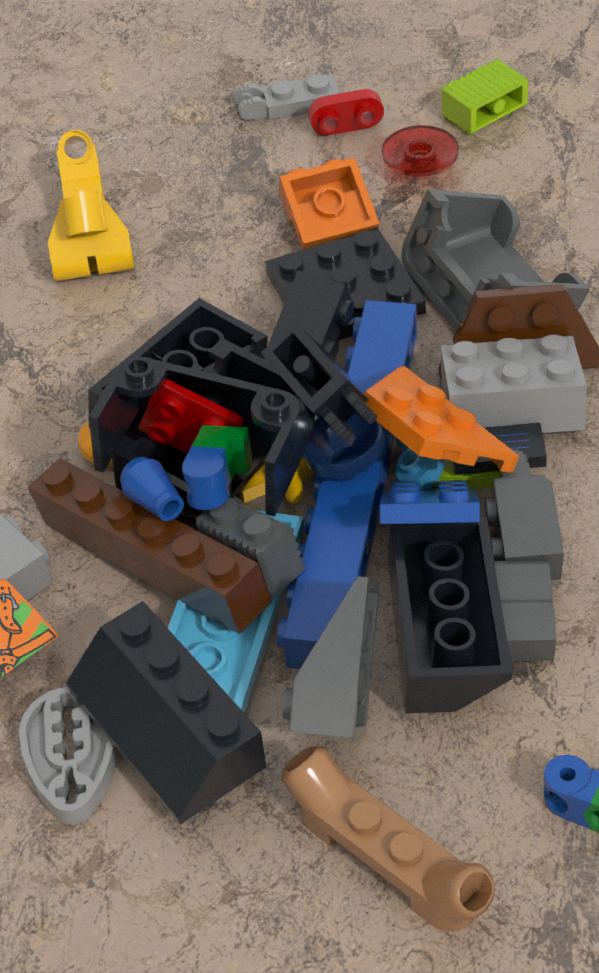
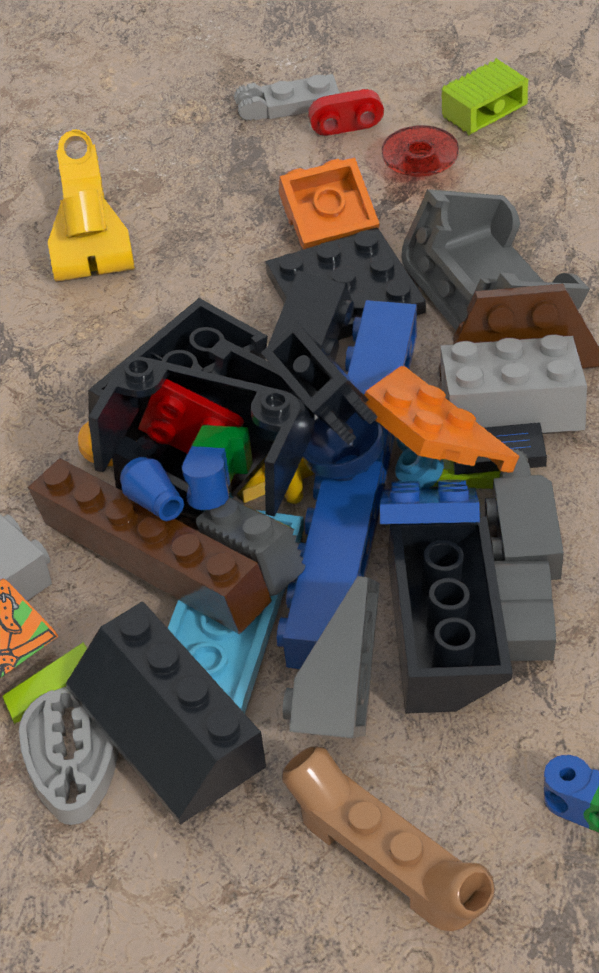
none -> lime piece [2,642,87,724]

